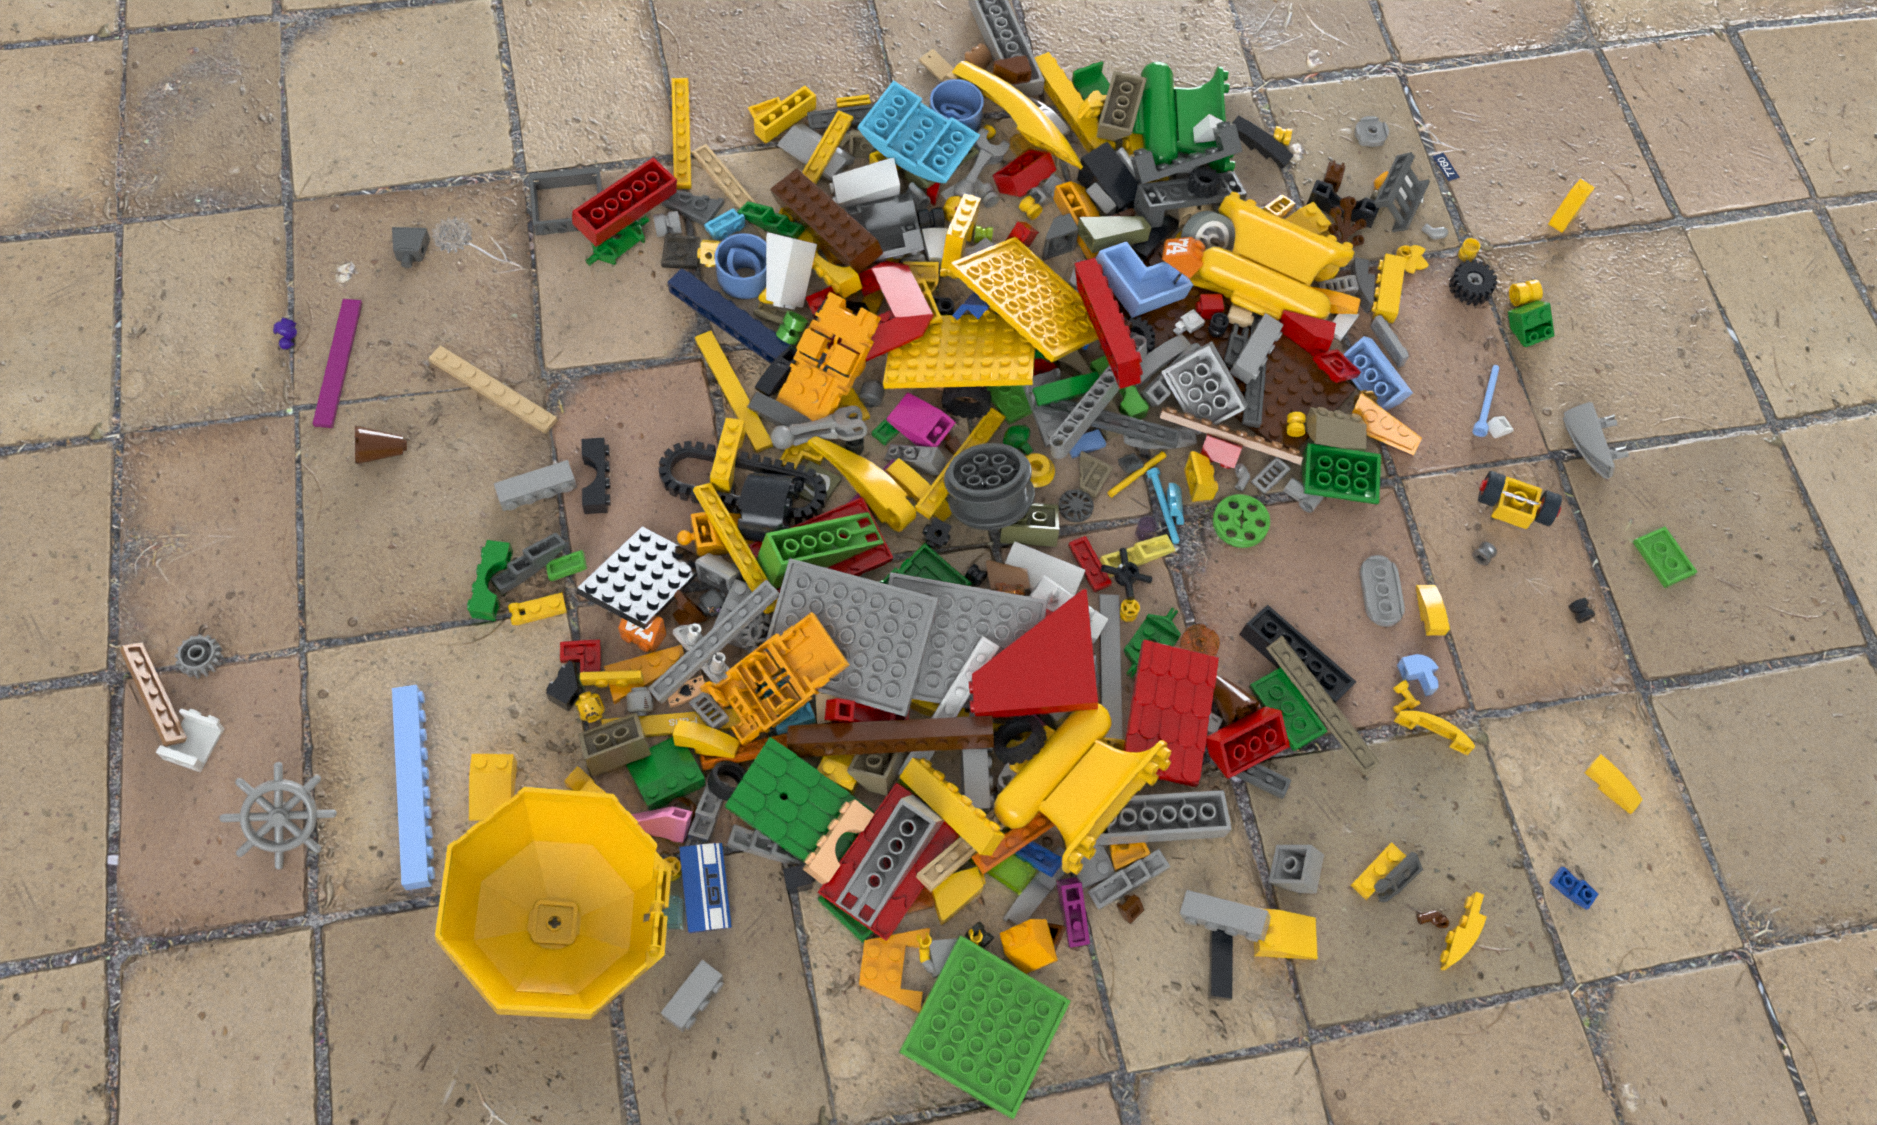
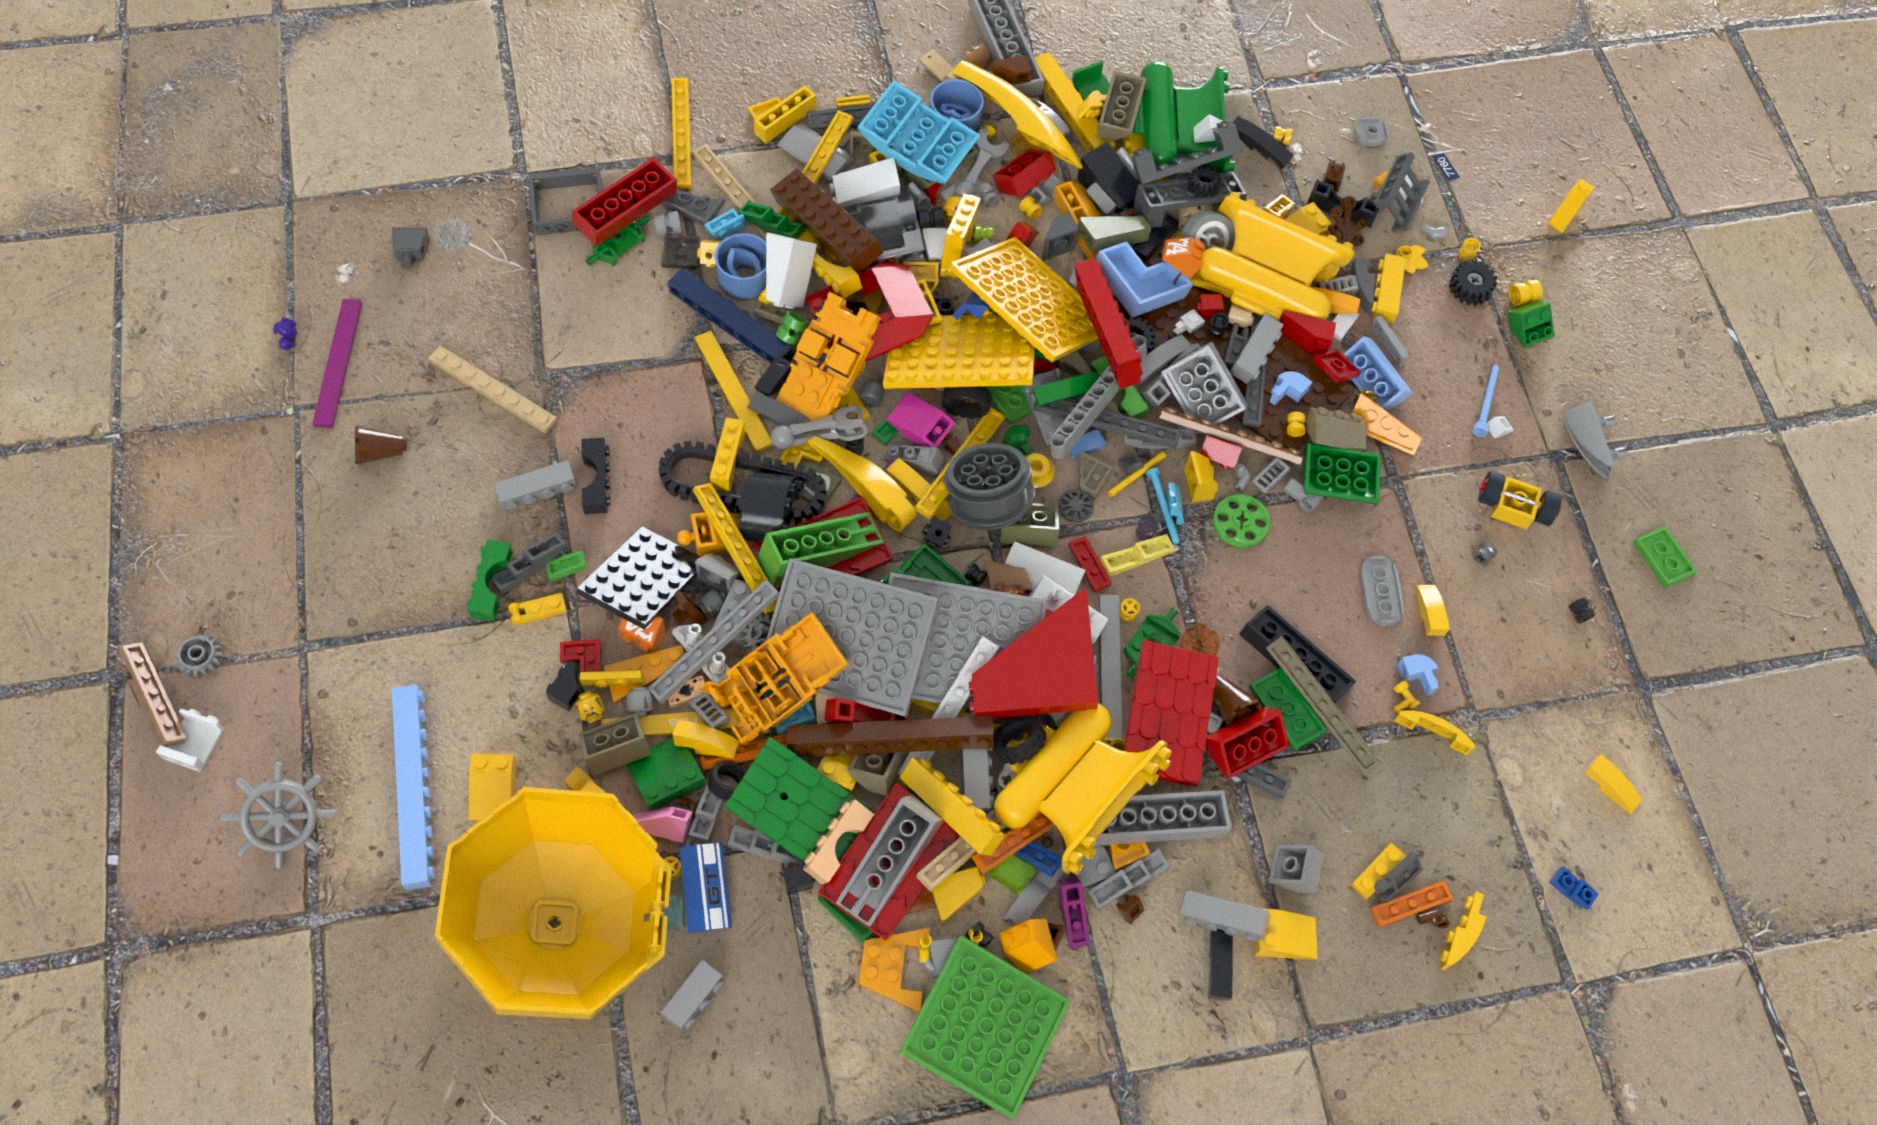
black bar [1101,548,1152,601] -> none
none -> light blue brick [1270,371,1312,405]
none -> orange tile [1369,881,1453,928]

